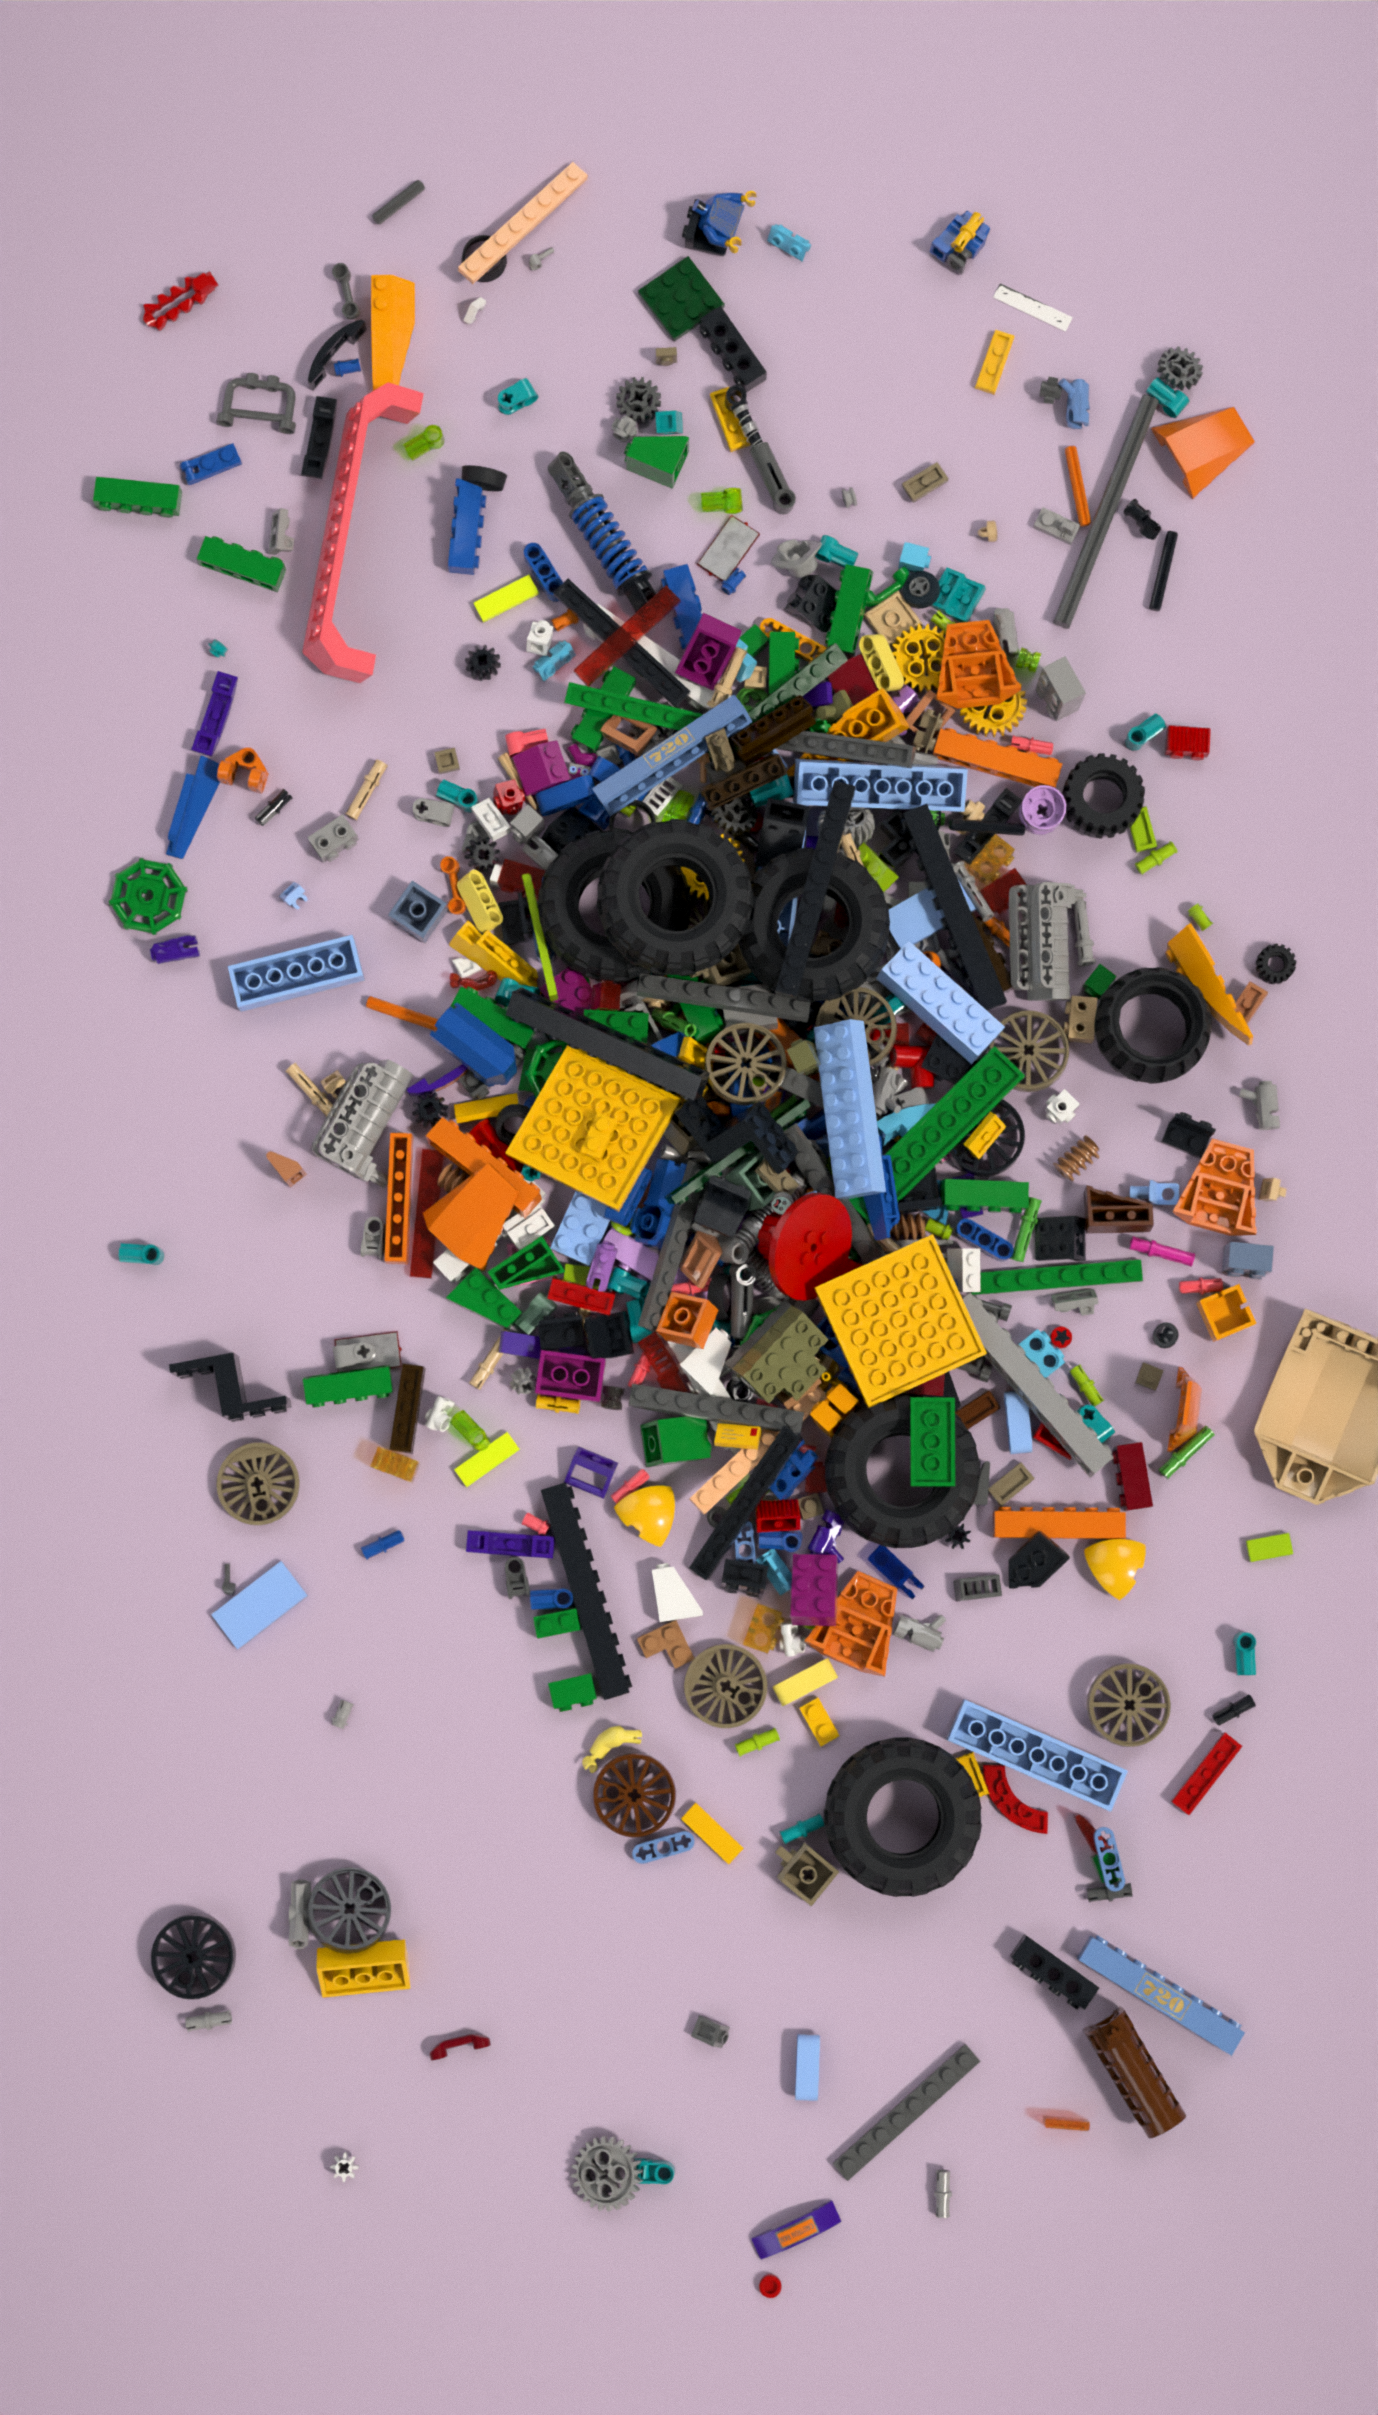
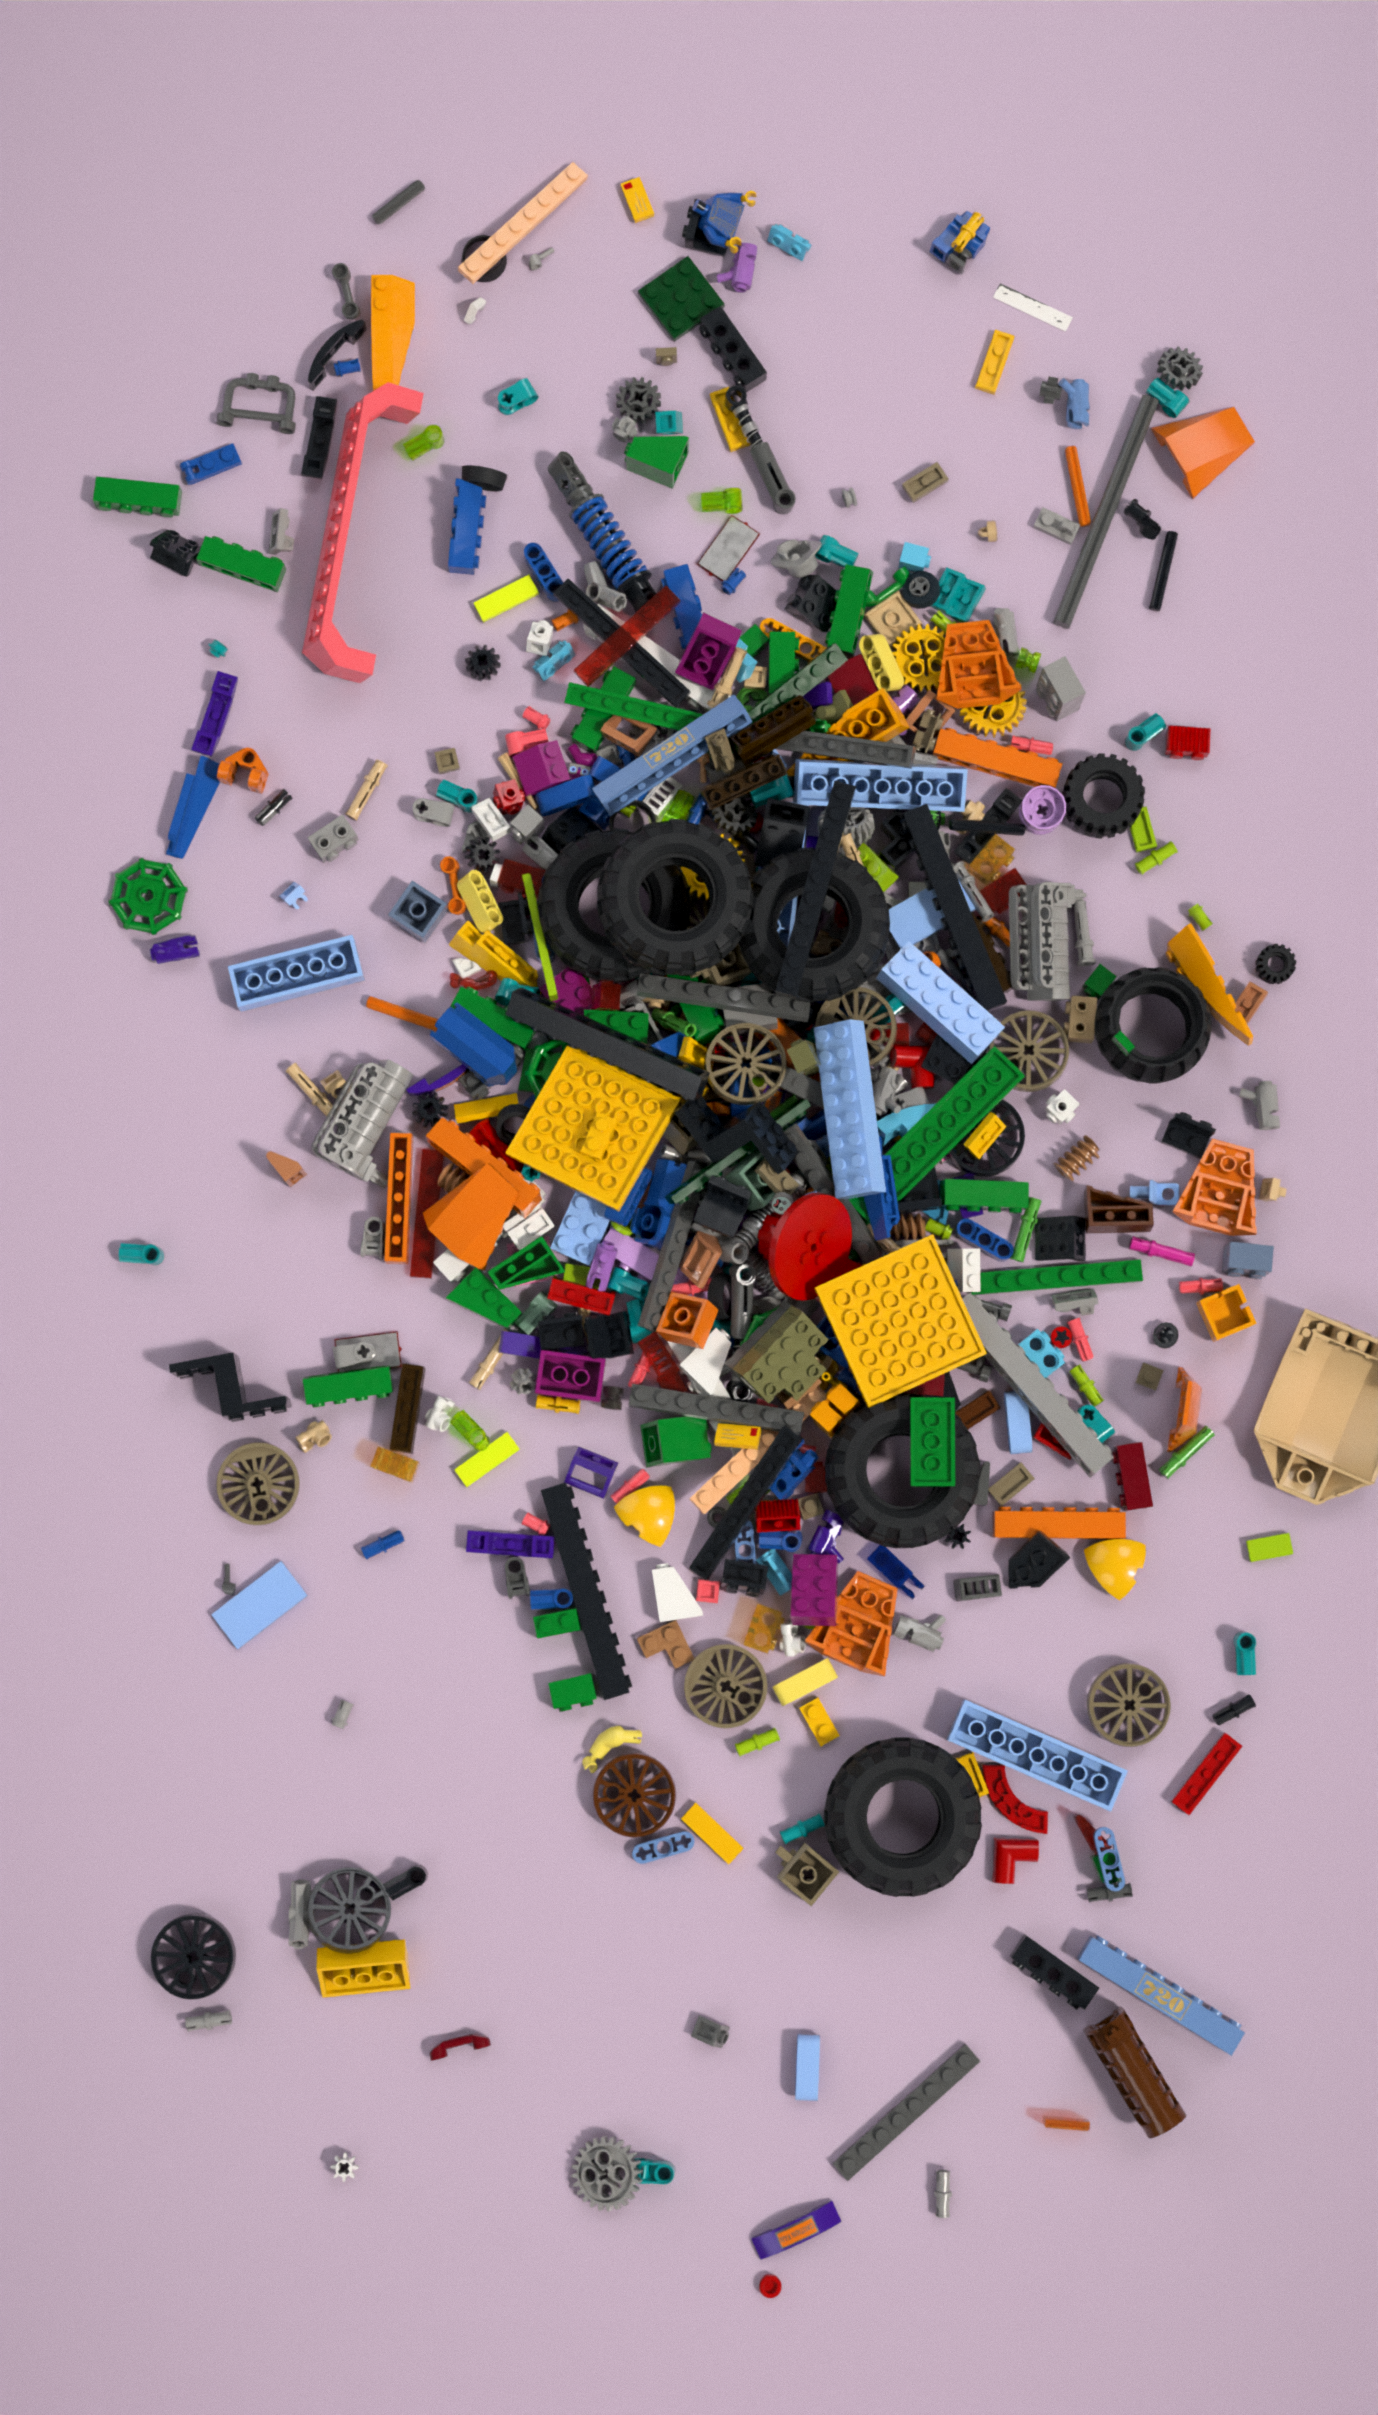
red sword [143,271,219,331] -> none
none -> black bracket [150,530,201,577]
none -> tan plate [295,1420,332,1453]
none -> black piece [384,1865,428,1901]
none -> coral pin [522,706,551,730]
none -> light grey piece [584,561,627,612]
none -> yellow tile [620,177,654,223]
none -> coral tile [696,1579,720,1603]
none -> medium lavender piece [716,243,757,293]
none -> red brick [992,1837,1039,1884]
none -> coral axle [1067,1318,1093,1362]
none -> green tile [1112,1031,1135,1056]

